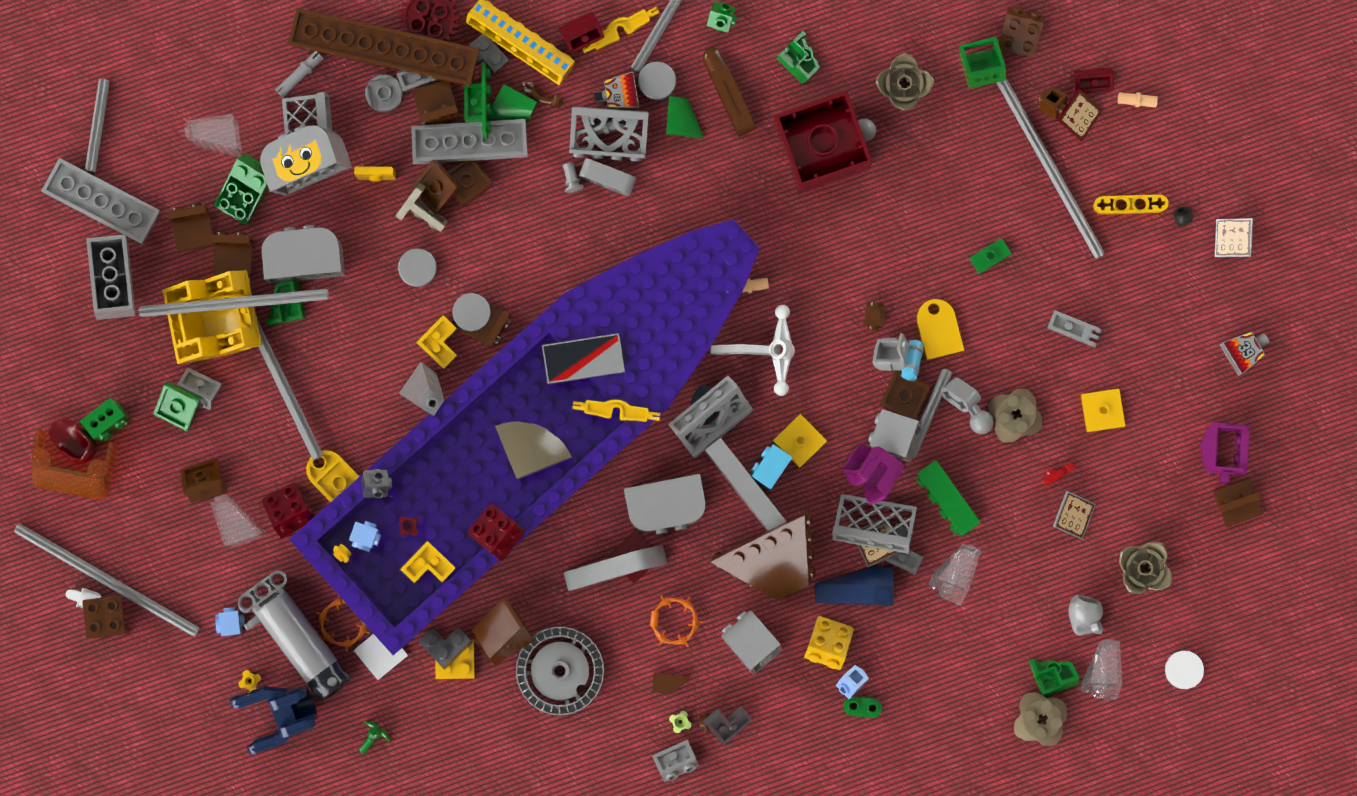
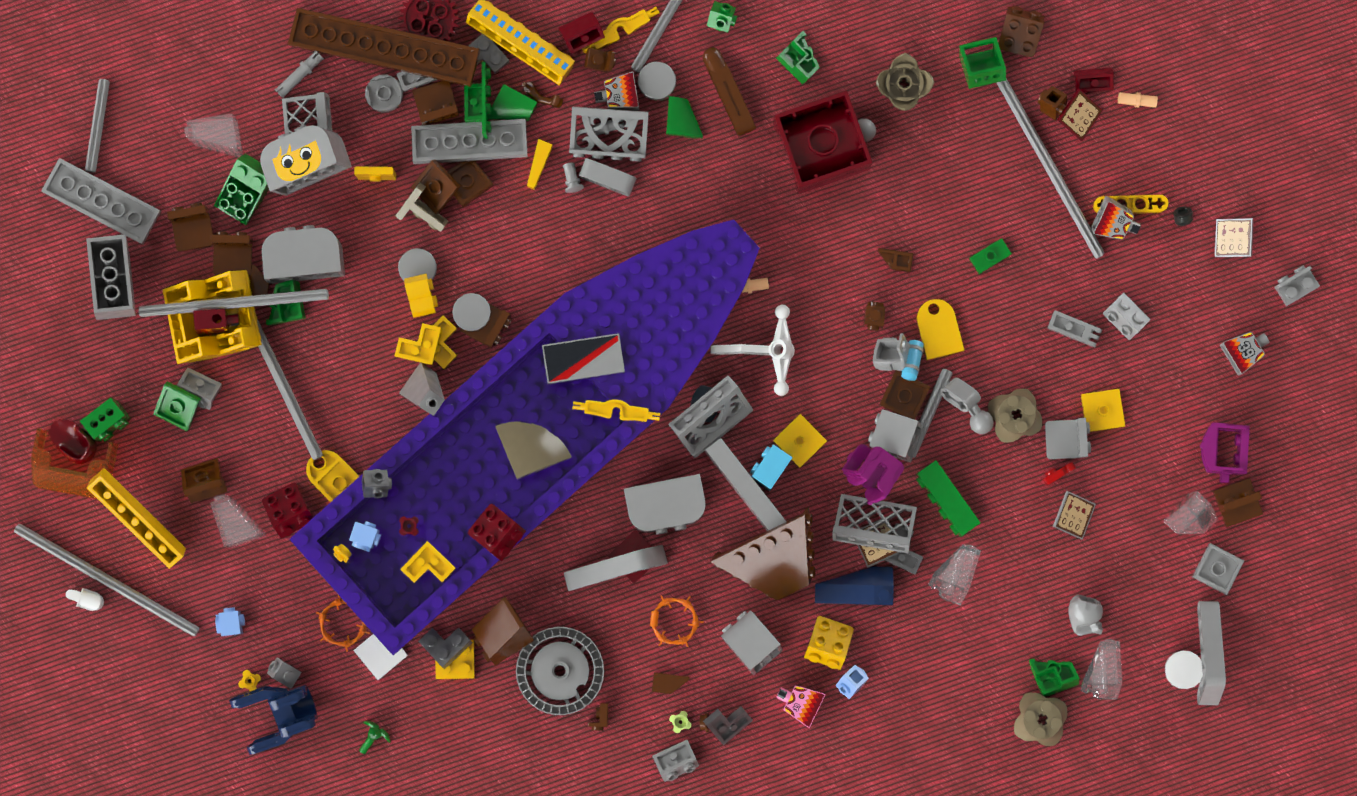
reddish brown bracket [82,595,129,639] -> none
light grey piece [238,571,351,702] -> none
green plate [843,696,882,718] -> none
dark tan brick [1119,542,1172,594] -> none
none -> yellow brick [87,468,186,569]
none -> dark red torso [193,309,240,337]
none -> reddish brown tile [250,265,269,296]
none -> light grey bracket [267,657,302,689]
none -> yellow plate [395,323,442,365]
none -> yellow brick [404,274,438,318]
none -> yellow piece [527,139,553,190]
none -> reddish brown bracket [584,48,616,72]
none -> reddish brown bracket [588,703,609,731]
none -> torso [776,685,825,728]
none -> reddish brown tile [878,248,914,273]
none -> light grey bracket [1045,418,1091,459]
none -> torso [1091,196,1140,240]
none -> light grey bracket [1103,293,1151,340]
none -> clear slope [1163,491,1218,534]
none -> light grey tile [1192,543,1244,595]
none -> light grey beam [1197,601,1226,705]
none -> light grey bracket [1274,265,1320,306]

